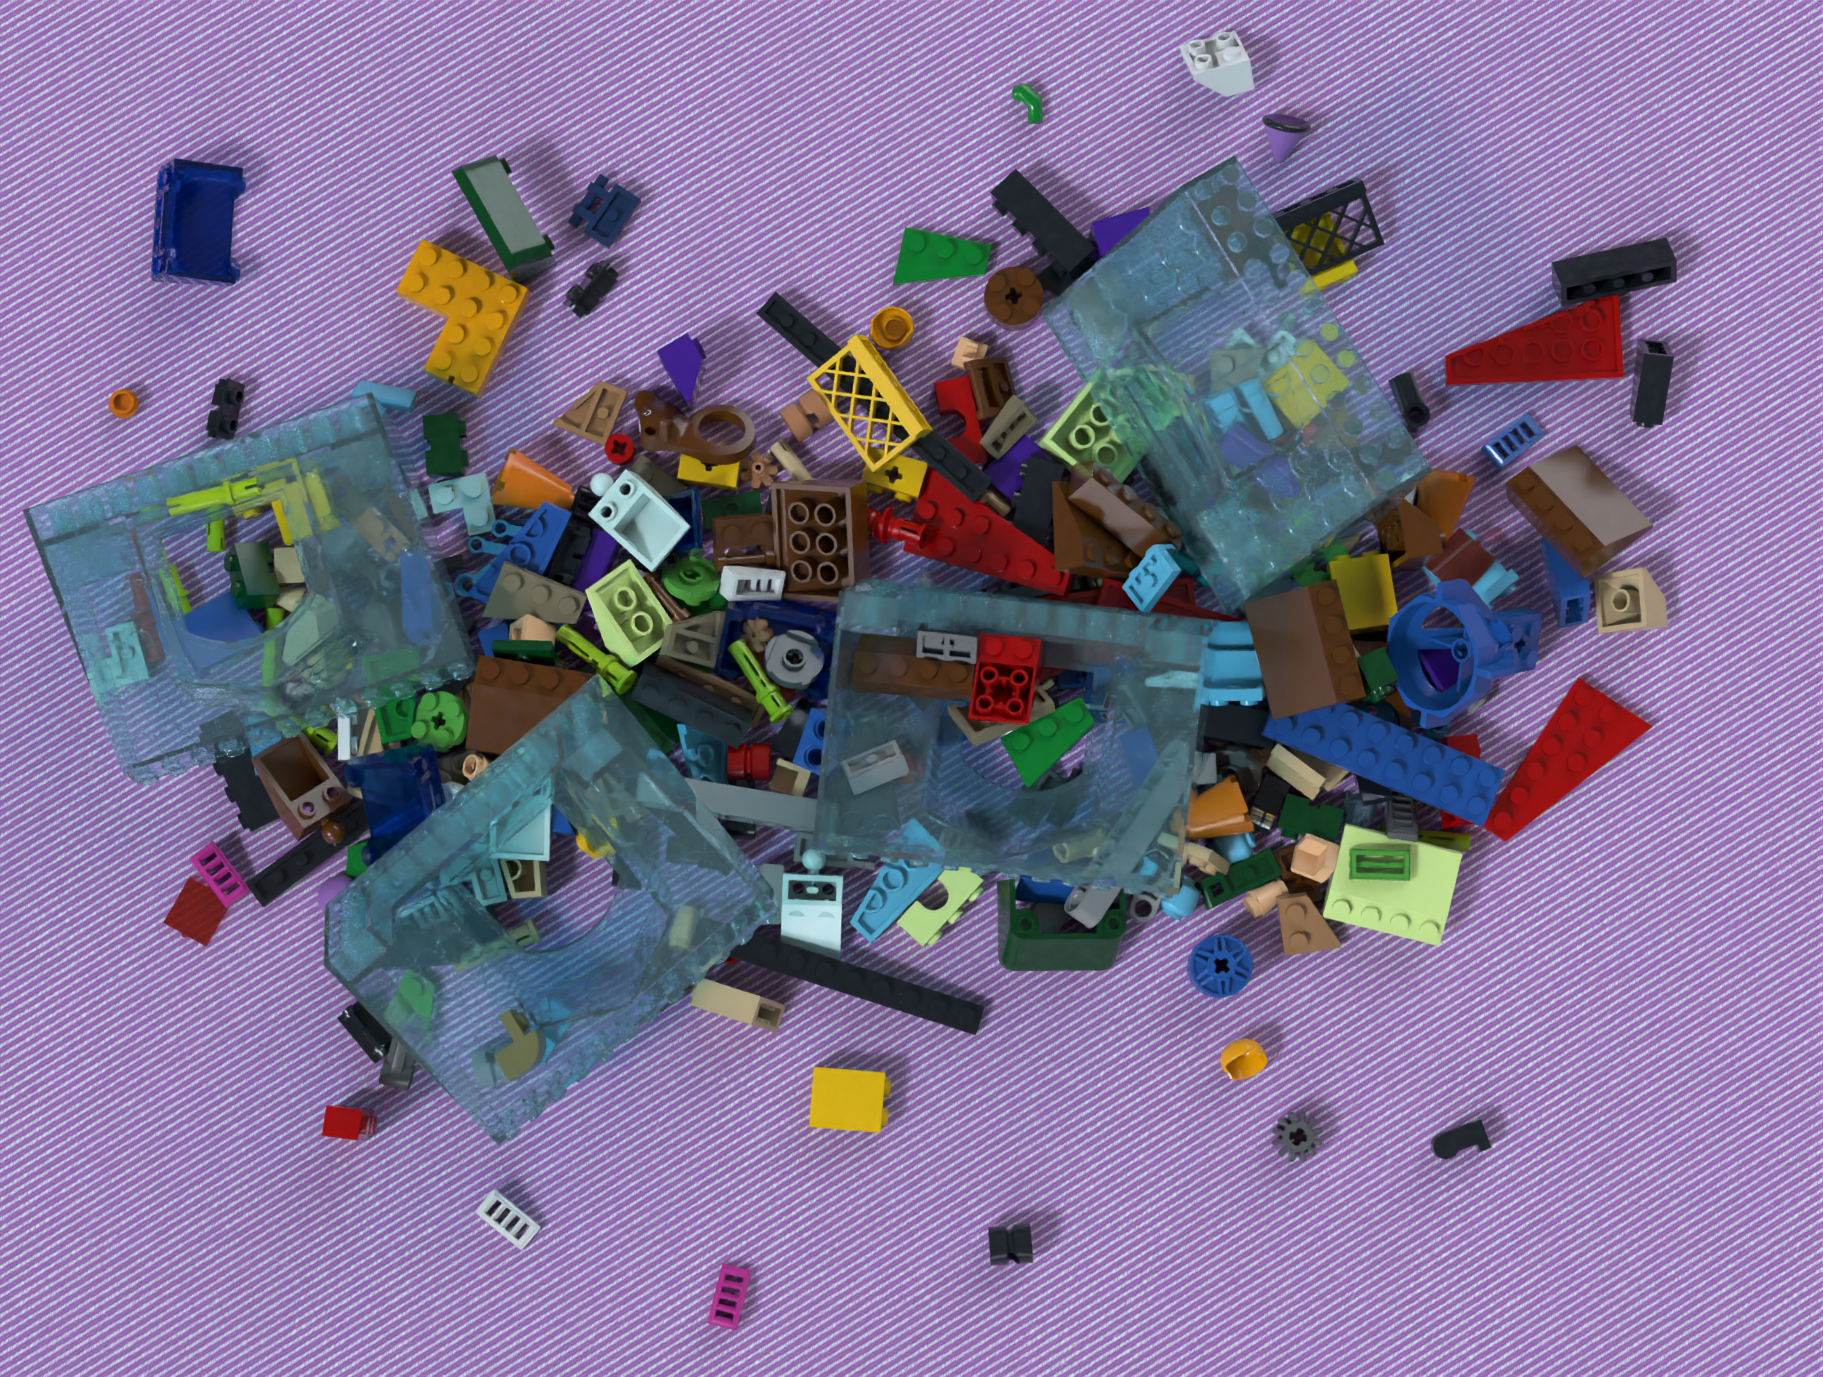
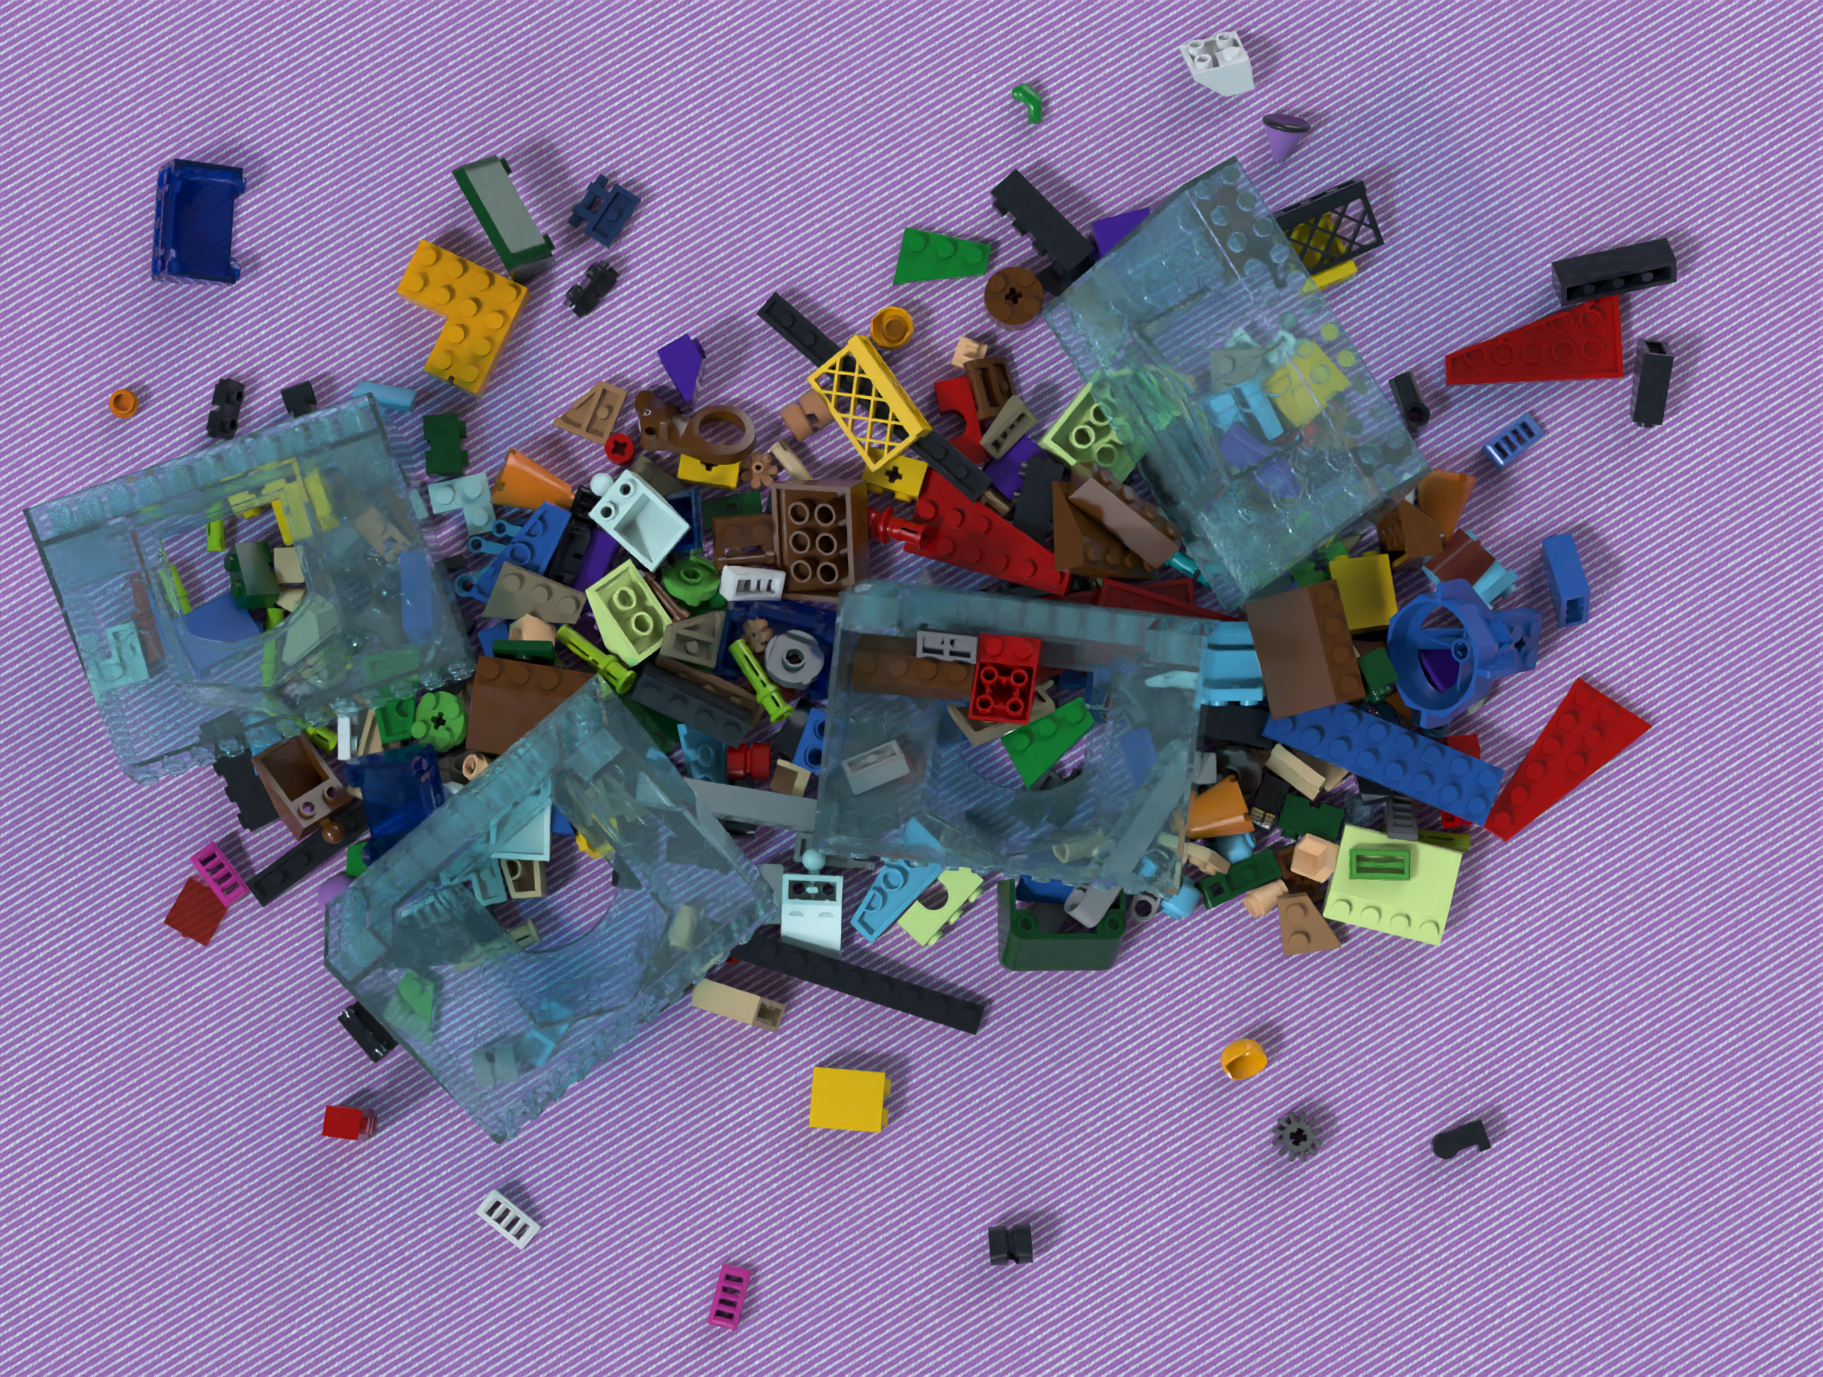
lime pin [167,476,262,517] -> none
dark grey piece [379,1028,421,1091] -> none
olive brick [494,1009,546,1081] -> none
medium azure bracket [1122,544,1181,613] -> none
blue wheel [1187,934,1253,998] -> none
reddish brown slope [1506,445,1653,579] -> none
tan slope [1593,567,1668,634] -> none
none -> black piece [280,380,325,443]

